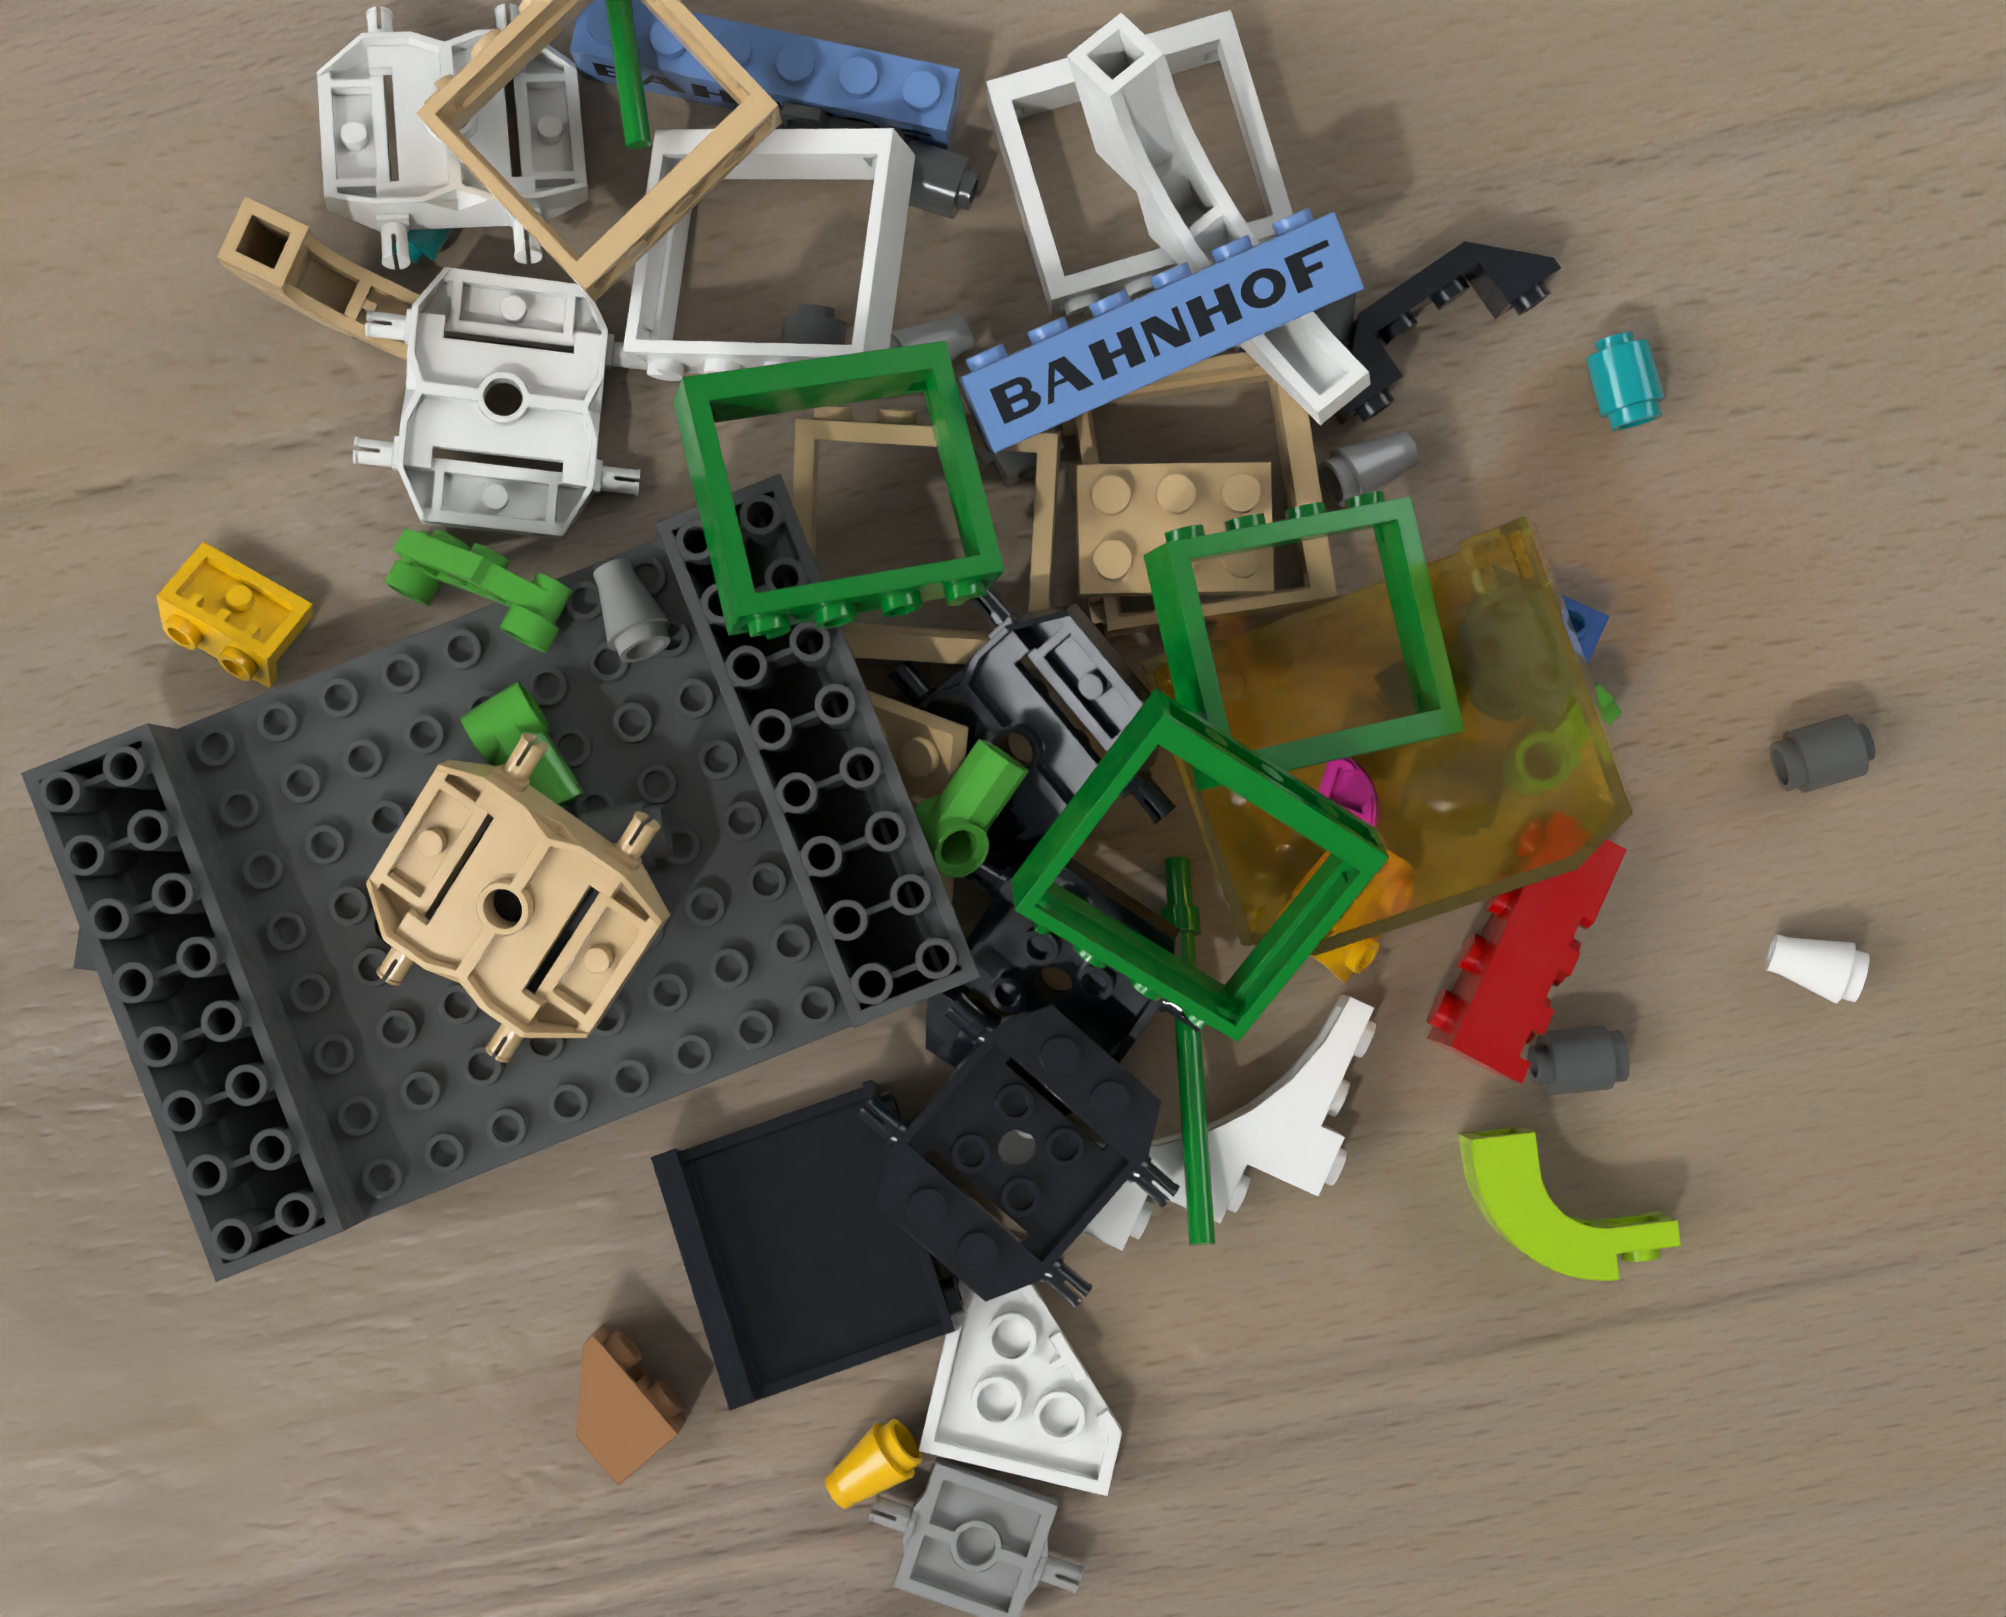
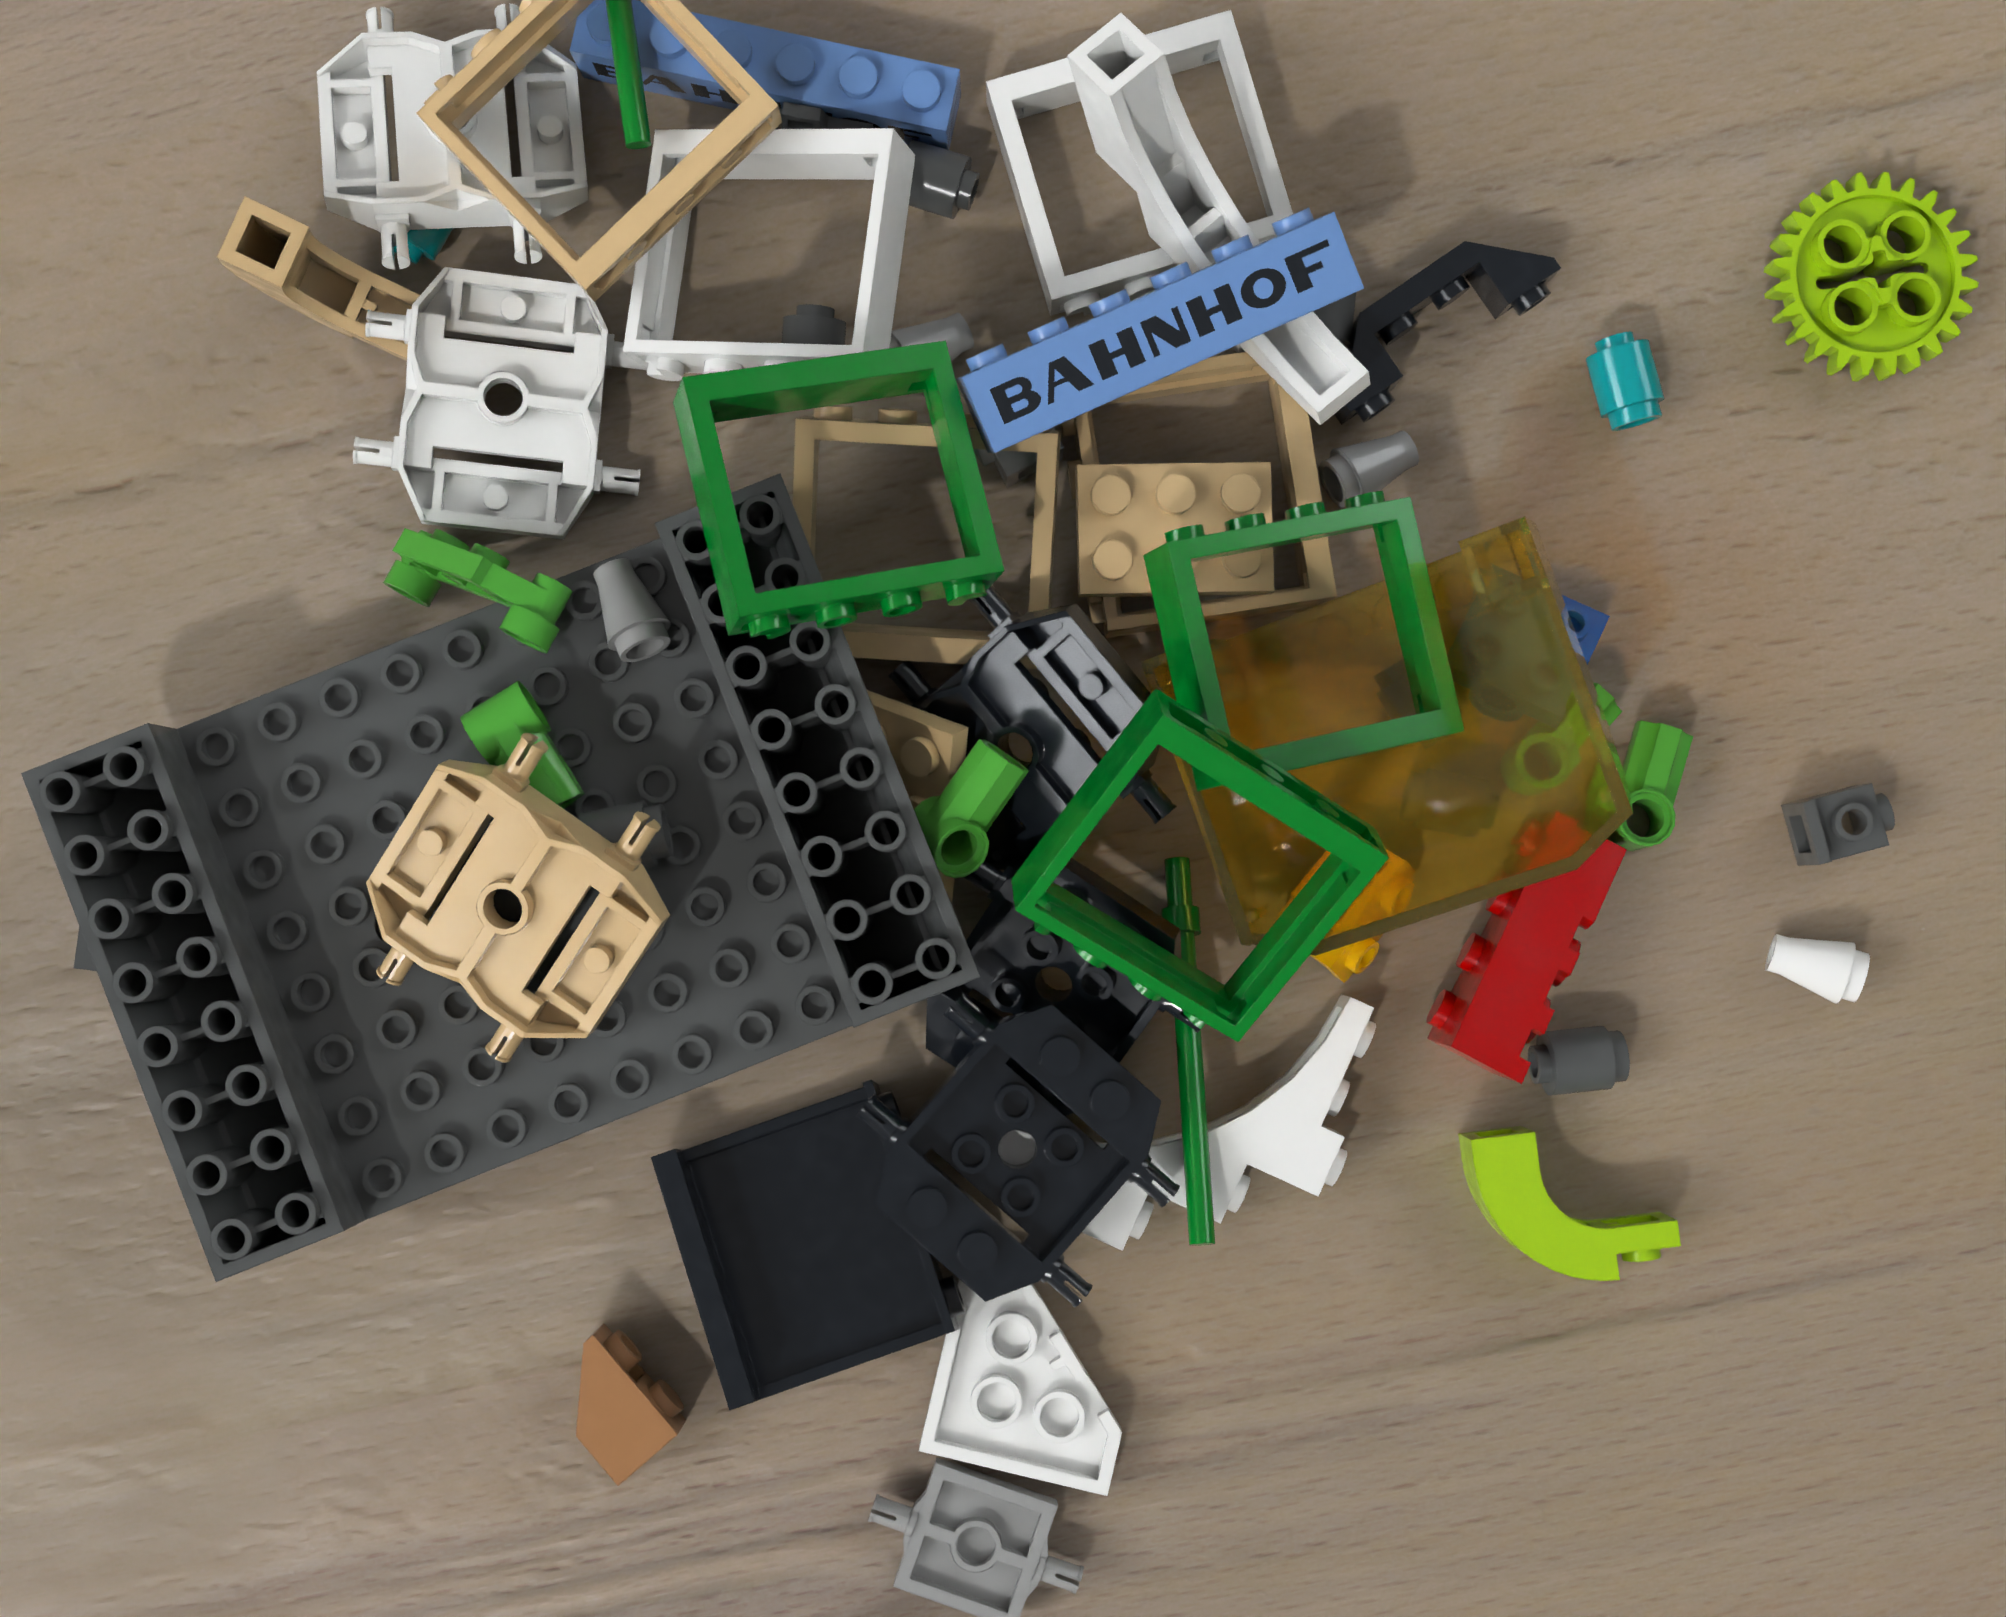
yellow bracket [156,541,313,688] -> none
yellow cone [825,1419,923,1509] -> none
dark pink tile [1318,757,1380,830] -> none
dark grey brick [1770,715,1875,793] -> none
none -> bright green piece [1601,720,1693,851]
none -> lime gear [1764,172,1979,382]
none -> dark grey brick [1781,783,1895,866]

